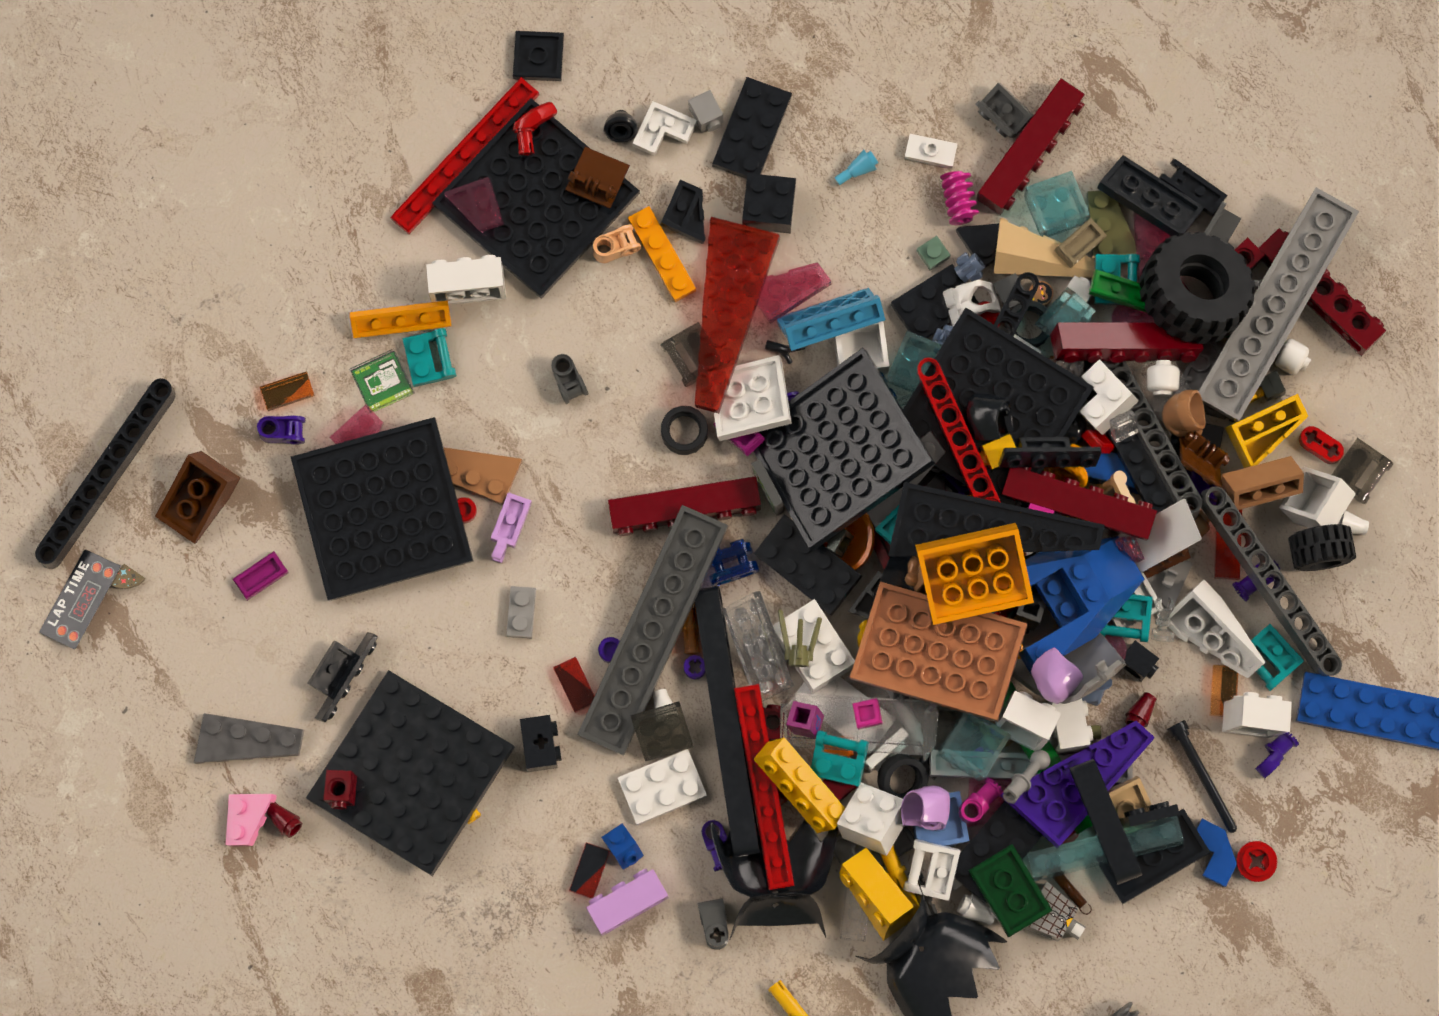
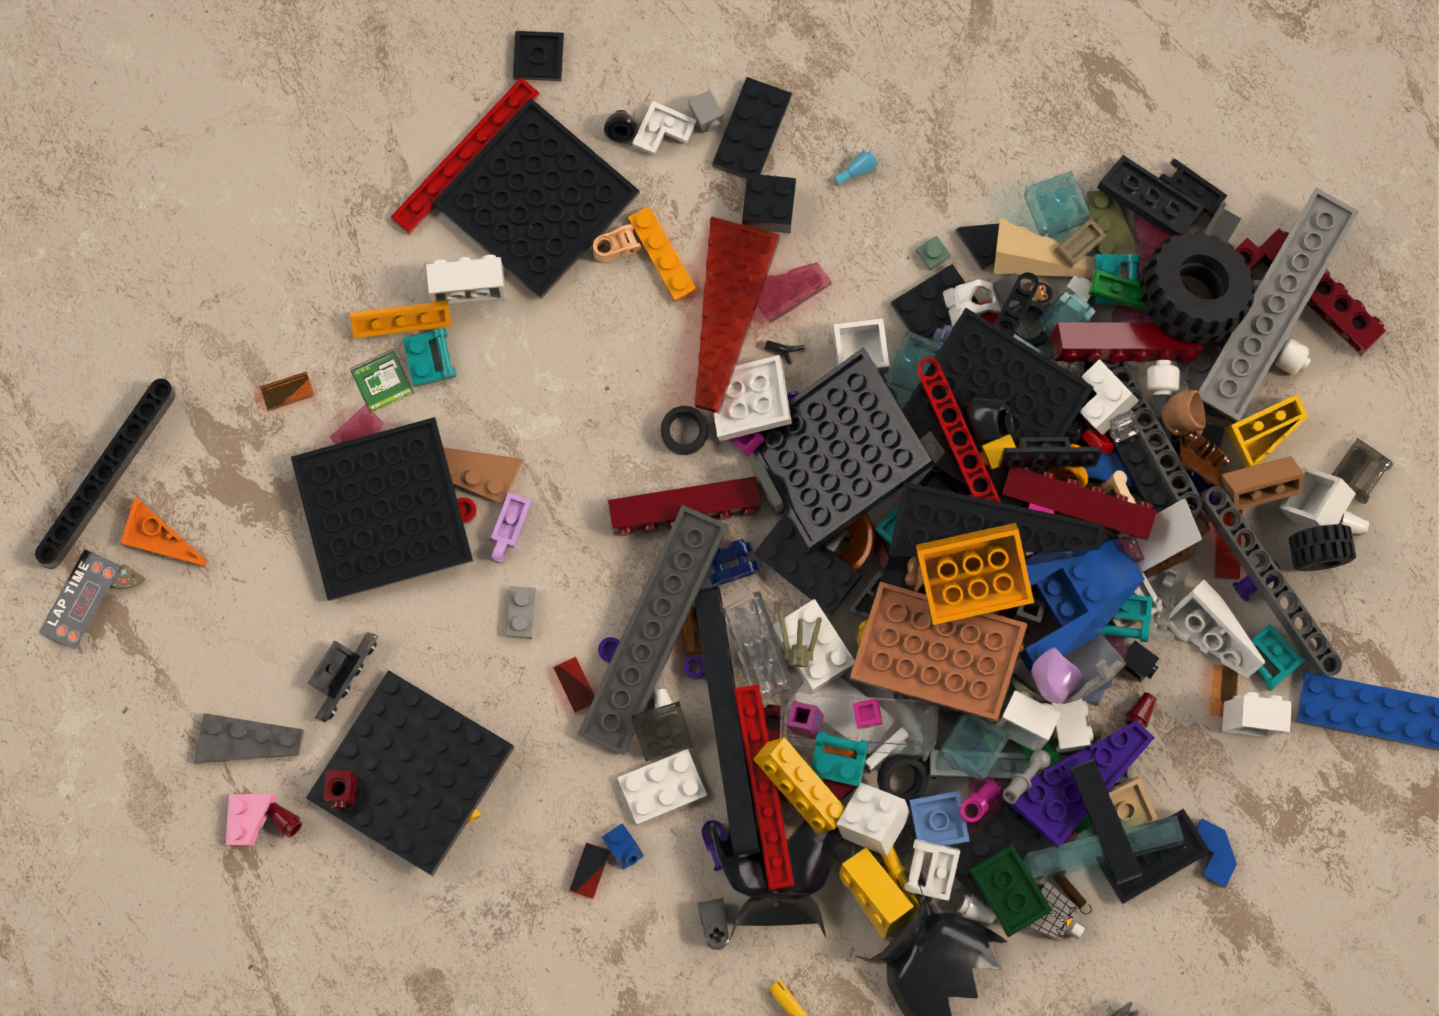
reddish brown slope [155,451,240,544] -> none
magenta tile [233,551,289,601] -> none
dark purple piece [257,415,306,445] -> none
clear pink wing [444,177,504,232] -> none
red arm [513,102,557,156] -> none
black brick [520,715,562,772] -> none
dark grey piece [551,354,588,404] -> none
reddish brown hinge [565,147,630,209] -> none
lavender brick [586,869,669,936] -> none
black wing [660,179,706,244] -> none
clear smoke plate [660,322,724,387] -> none
dark azure fence [776,288,886,351] -> none
lavender piece [901,785,950,831] -> none
white plate [904,134,957,169] -> none
dark pink piece [940,171,979,226] -> none
sand blue gear [954,252,985,283] -> none
dark red brick [976,78,1085,216] -> none
dark grey bracket [976,83,1034,138] -> none
black plate [1120,801,1180,829] -> none
black piece [1167,720,1237,833] -> none
red gear [1236,841,1278,882] -> none
pearl dark grey piece [1250,371,1286,403] -> none
dark purple connector [1255,732,1299,779] -> none
red beam [1299,426,1344,464] -> none
none -> orange wing [121,498,207,567]

